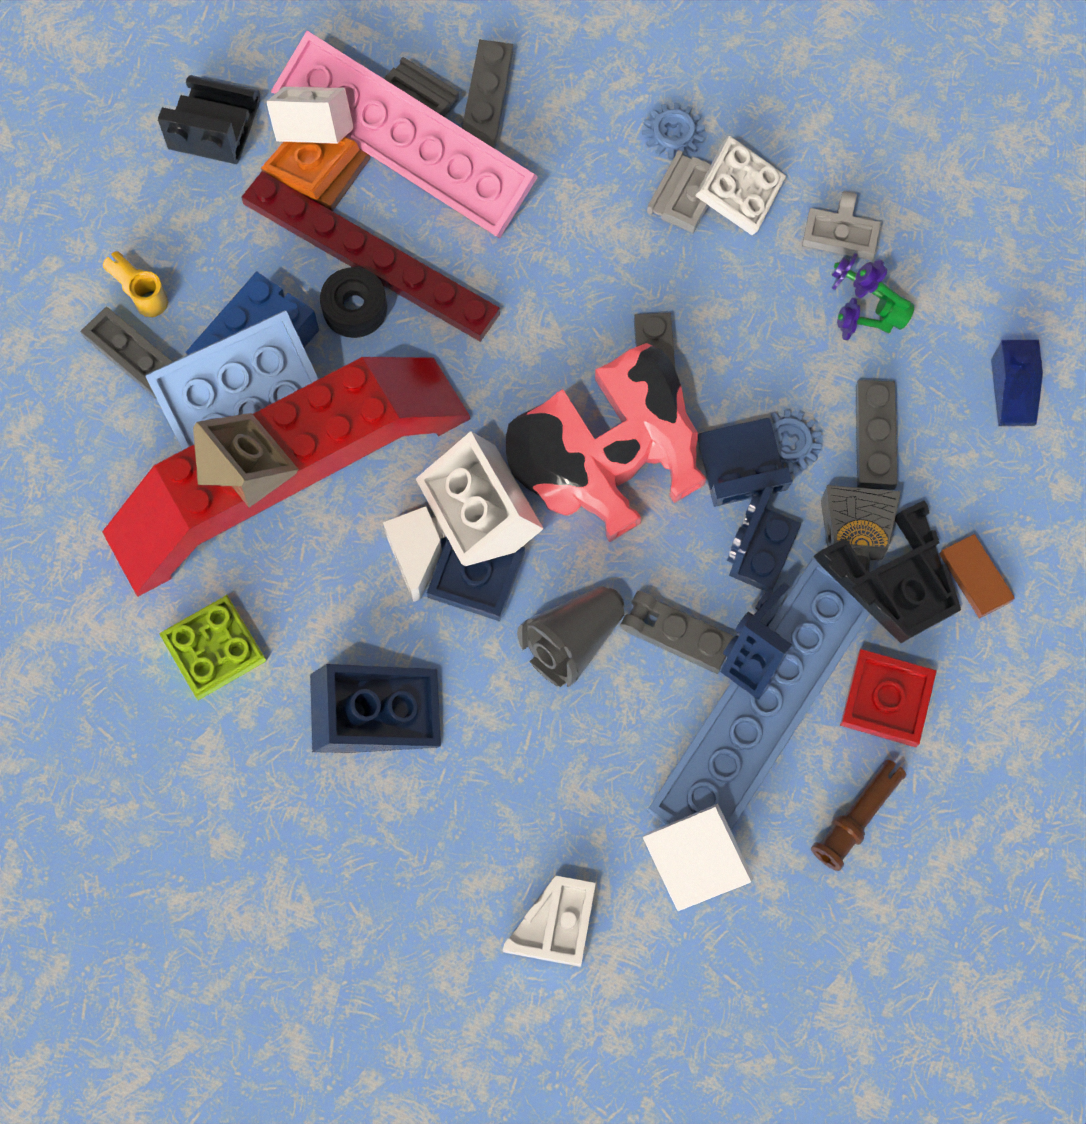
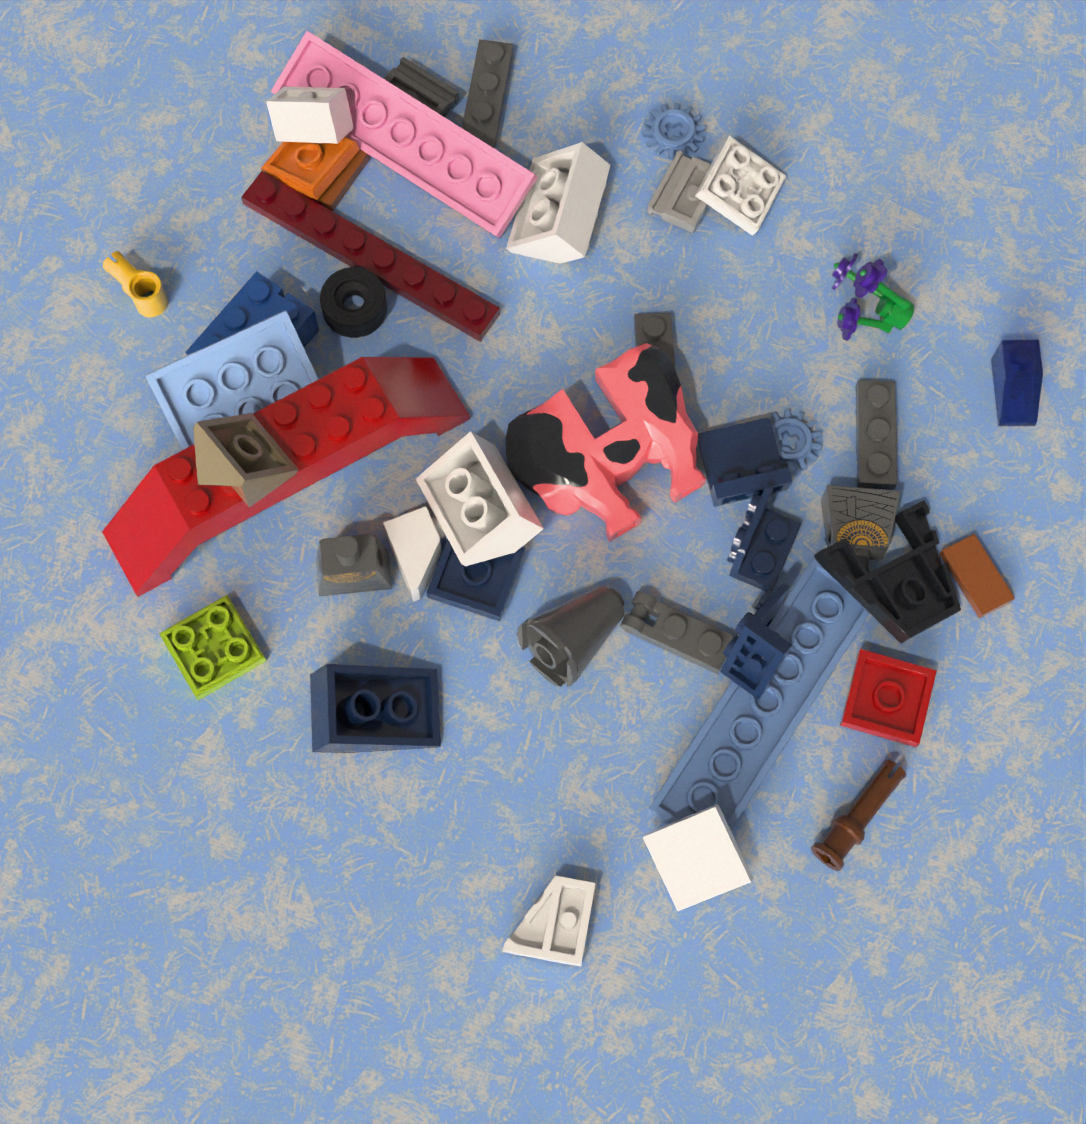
dark grey plate [80,306,172,400] -> none
black piece [158,75,260,164] -> none
light grey plate [802,191,881,260] -> none
none -> dark grey torso [316,534,392,596]
none -> white slope [506,142,611,264]

